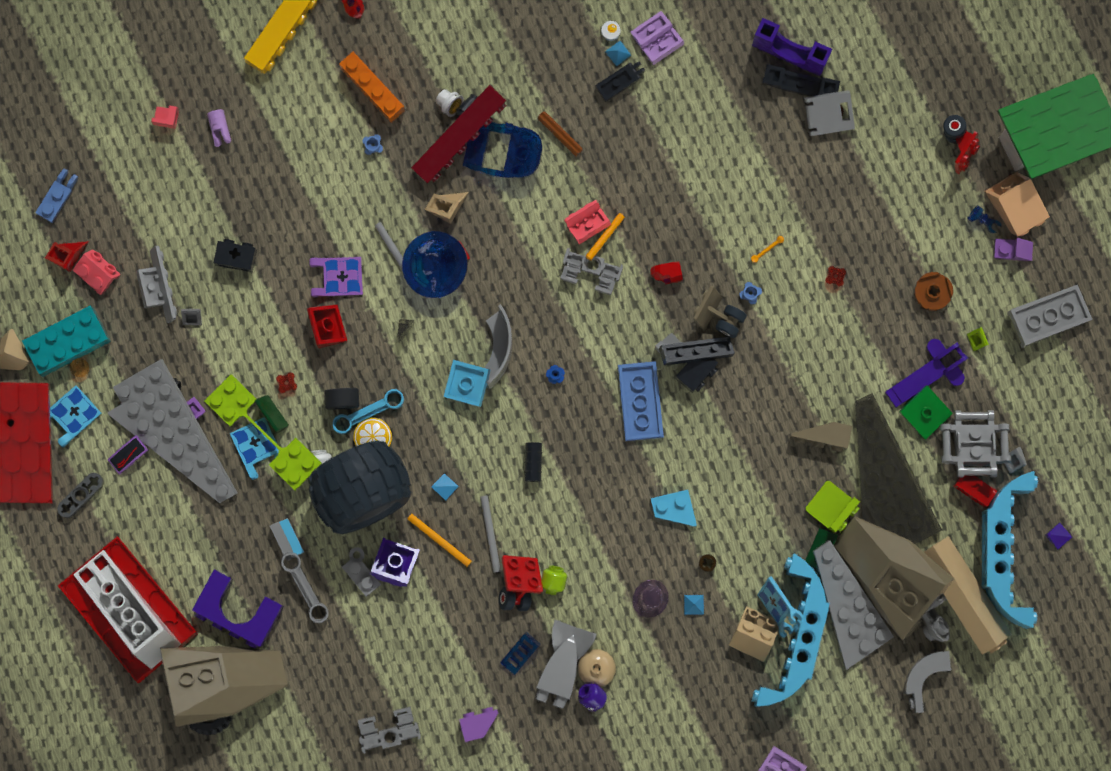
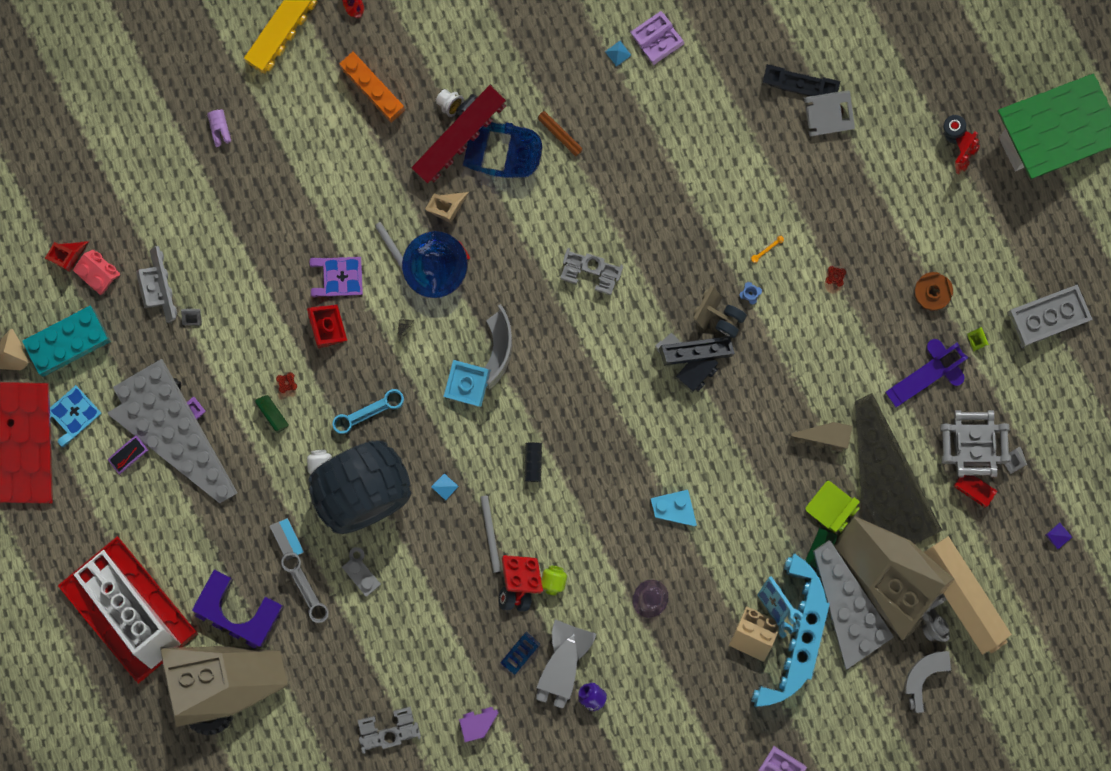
medium blue hinge [35,169,78,223] -> none
dark grey beam [57,473,104,518] -> none
clear orange tile [70,358,90,378] -> none
coral panel [151,105,179,129] -> none
lime hinge [204,374,322,491] -> none
black brick [213,239,257,273] -> none
medium azure flag [230,417,279,480] -> none
black tyre [324,388,360,410] -> none
dish [354,418,392,447] -> none
medium blue plate [363,134,383,155] -> none
dark purple slope [370,537,420,587] -> none
light orange bar [407,513,472,567] -> none
blue plate [546,365,565,384] -> none
coral bracket [564,200,611,245] -> none
tan cylinder [578,649,616,687] -> none
light orange bar [585,213,625,261] -> none
black hinge [595,61,646,102] -> none
white tile [601,21,620,41] -> none
medium blue tile [618,361,664,441] -> none
red rock [650,262,683,284] -> none
dark azure slope [684,595,704,615] -> none
dark brown bush [699,554,716,572] -> none
dark purple arch [752,18,832,77] -> none
green plate [899,385,953,440] -> none
clear blue piece [967,205,1002,234] -> none
medium azure slope [982,471,1038,629] -> none
light nougat slope [985,172,1050,237] -> none
medium lavender slope [994,238,1033,261] -> none

